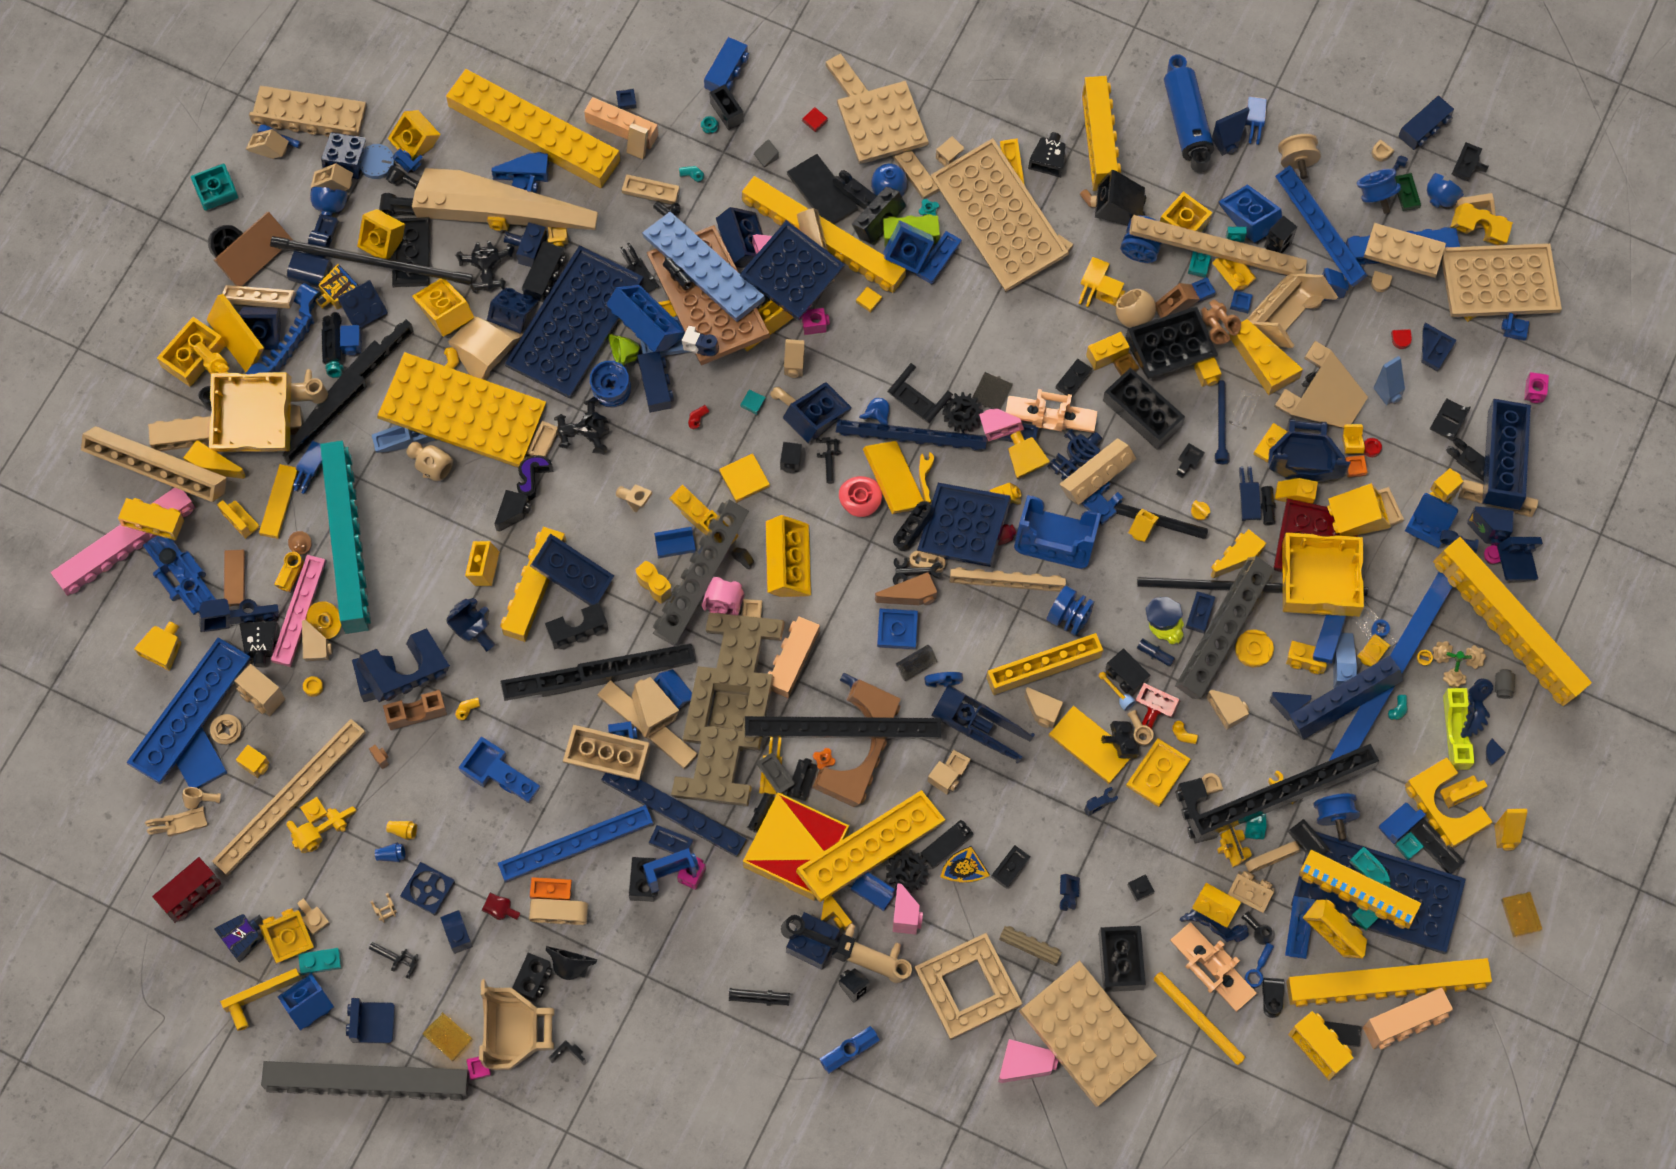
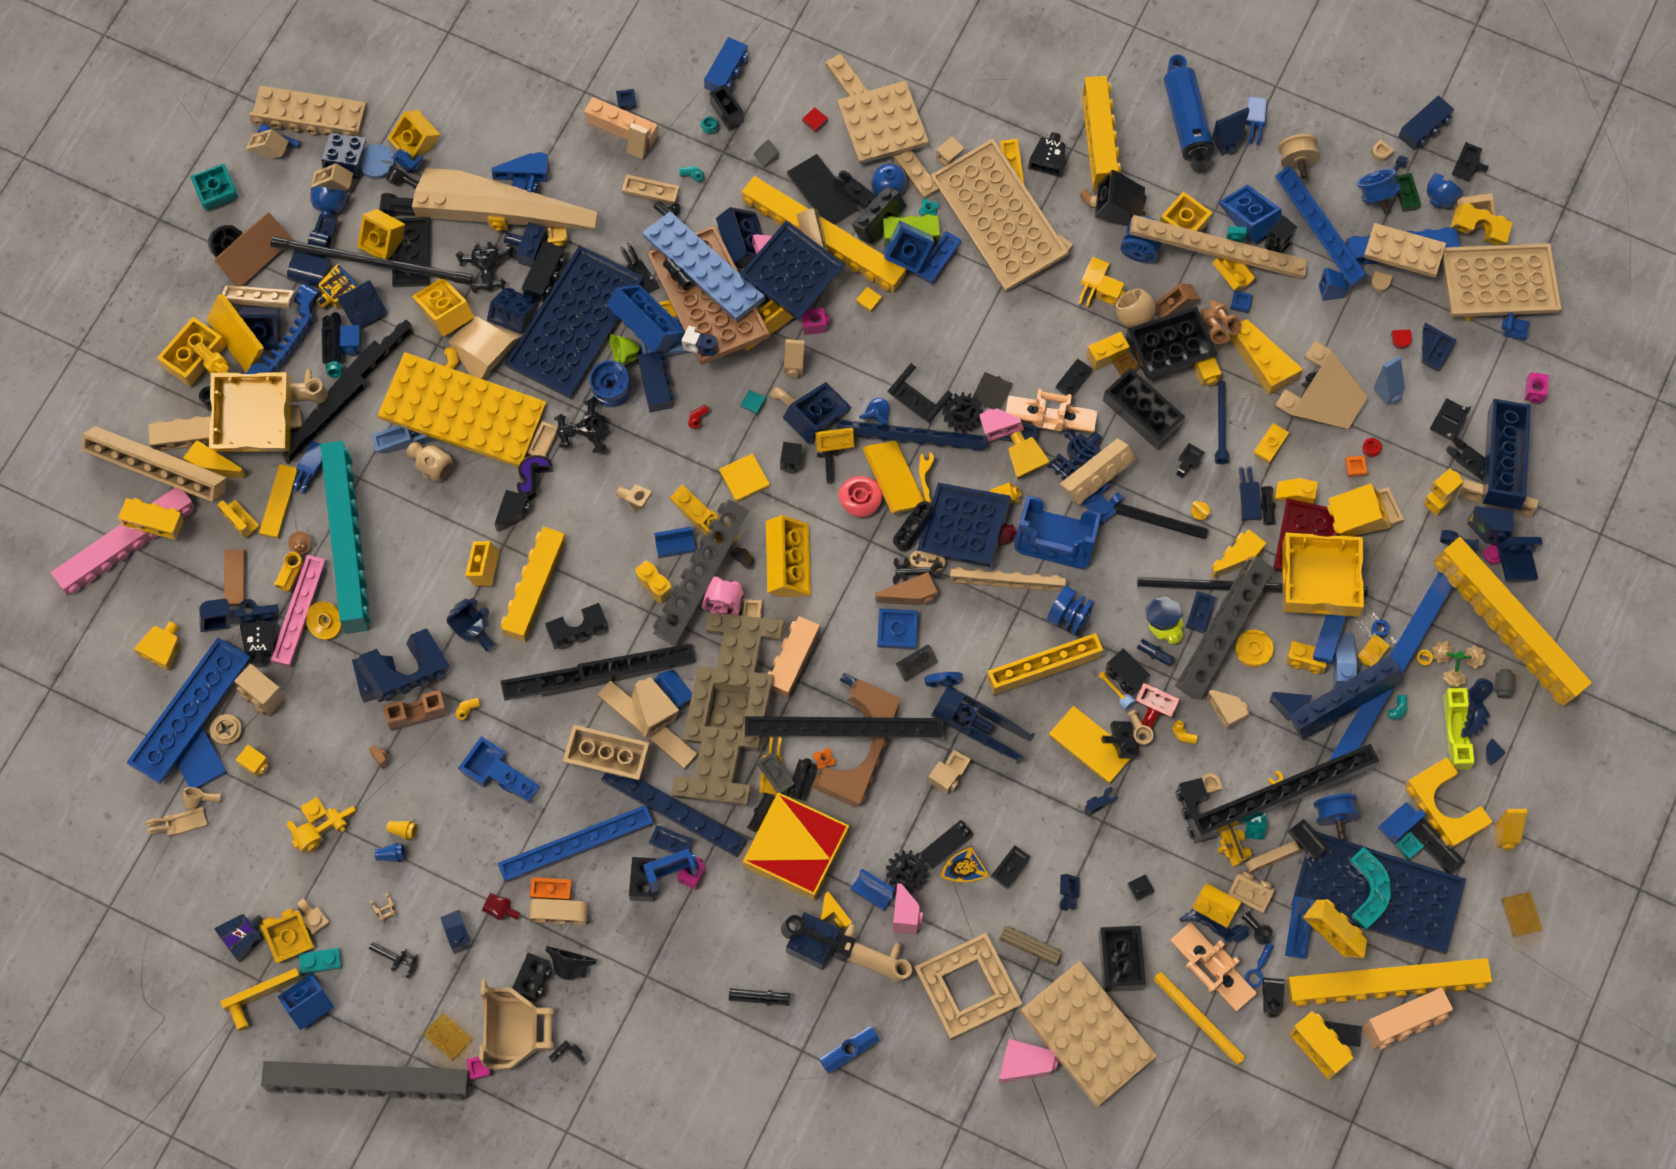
blue piece [143,536,216,615] -> none
dark red brick [152,857,222,923] -> none
tan plate [212,719,366,876] -> none
tan slope [302,620,332,661] -> none
yellow tile [303,676,323,697] -> none
dark blue bracket [346,998,395,1043] -> none
dark blue piece [400,862,455,916] -> none
yellow brick [446,69,620,188] -> none
dark blue plate [530,533,614,606] -> none
blue bracket [608,721,638,739] -> none
yellow plate [796,790,945,902] -> none
black slope [839,968,870,1003] -> none
tan slope [1024,687,1063,728] -> none
yellow tile [1126,738,1191,807] -> none
yellow brick [1128,509,1159,542] -> none
teal plate [1188,251,1211,278] -> none
blue plate [1192,277,1216,302] -> none
tan windscreen [1247,273,1338,348] -> none
dark blue piece [1268,418,1351,483] -> none
yellow brick [1299,850,1421,929] -> none
yellow bracket [1342,424,1365,454] -> none
blue bracket [1405,493,1458,548] -> none
yellow bracket [1440,775,1488,809] -> none
none -> yellow plate [815,428,854,452]

